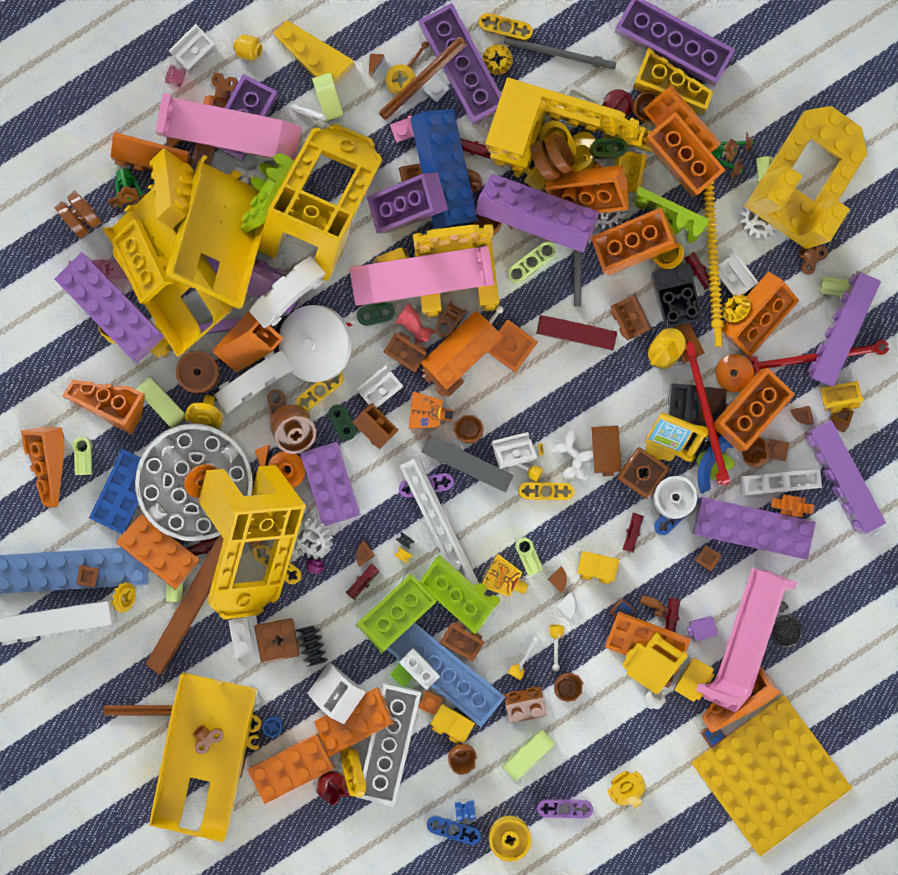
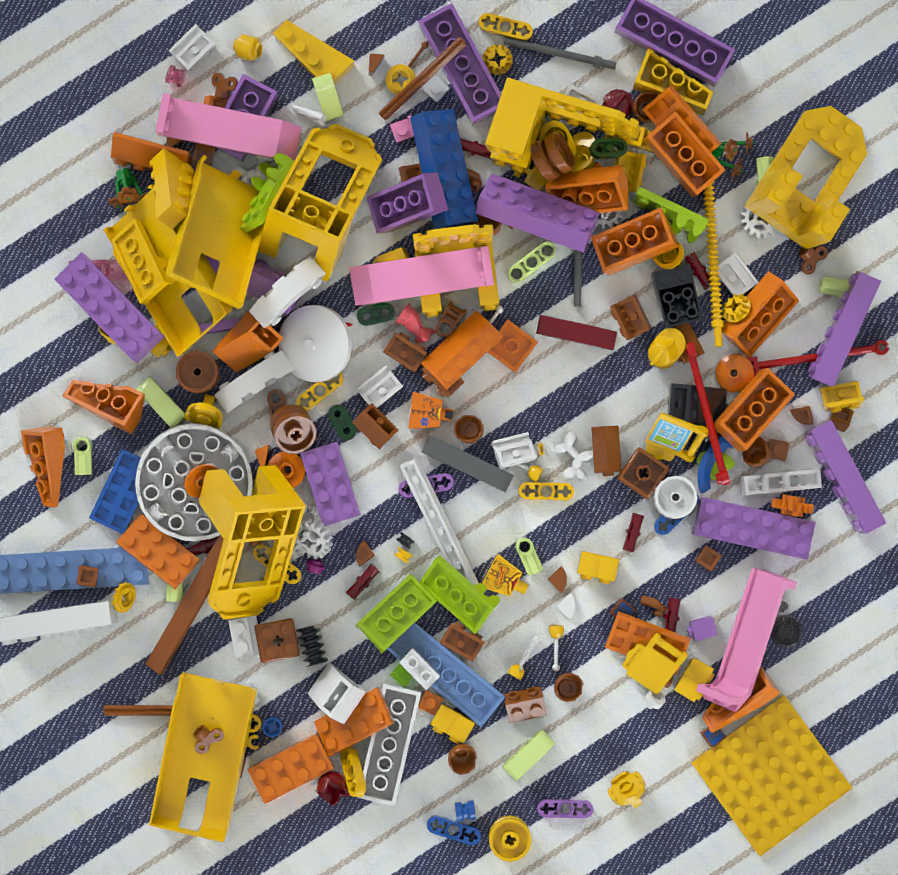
dark orange wheel [54,190,102,240] -> none

